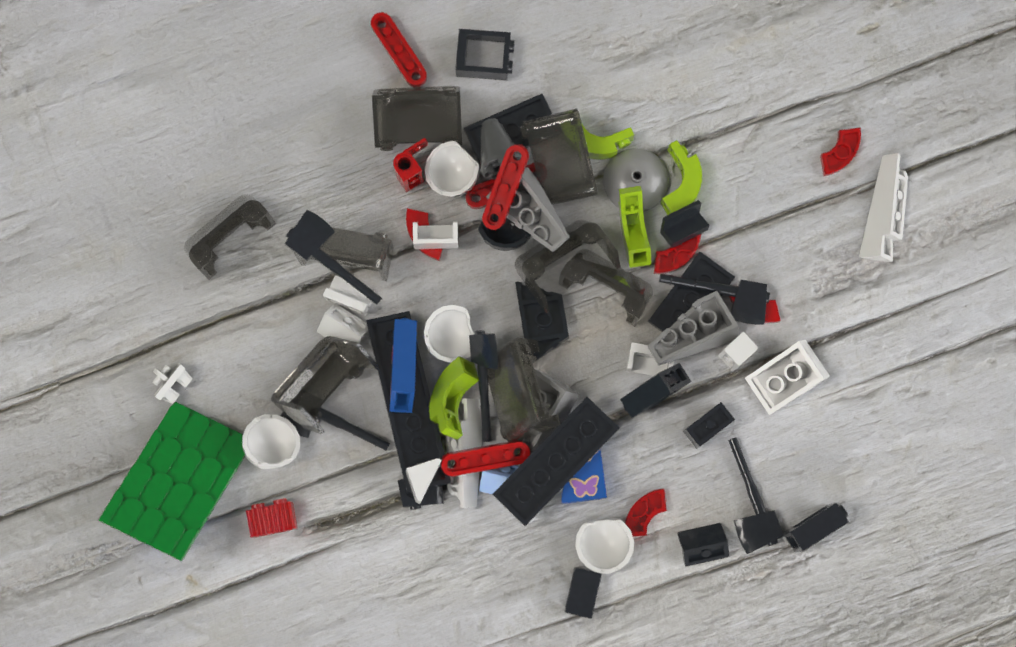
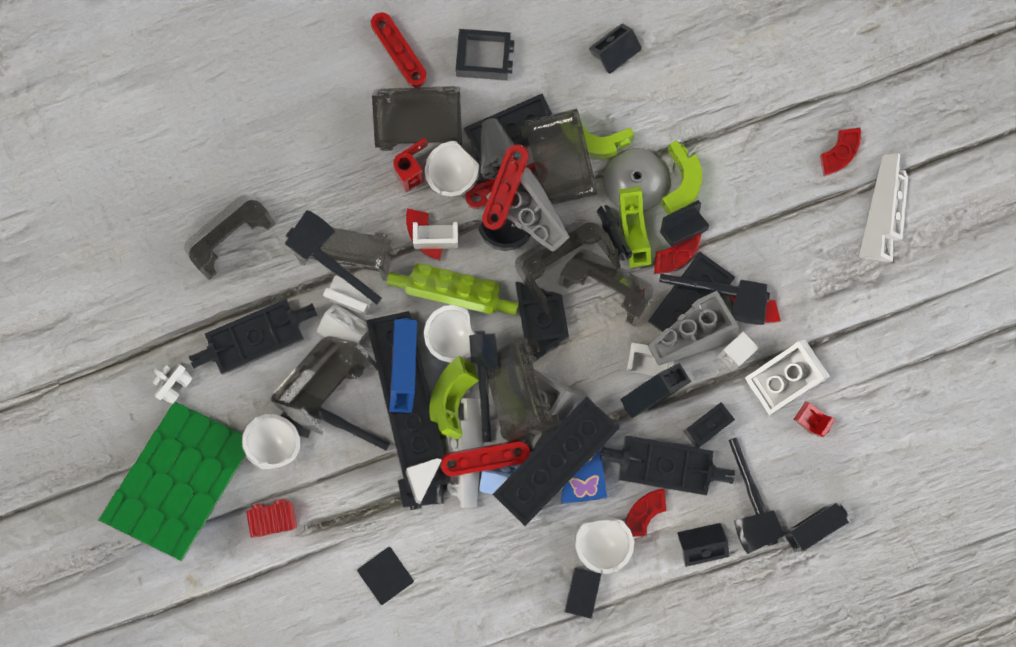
none -> black plate [189,299,318,375]
none -> black sticker [357,547,414,605]
none -> lime plate [386,263,519,316]
none -> black panel [589,23,642,74]
none -> black pin [597,205,632,261]
none -> black plate [600,435,735,496]
none -> red bracket [793,401,835,438]

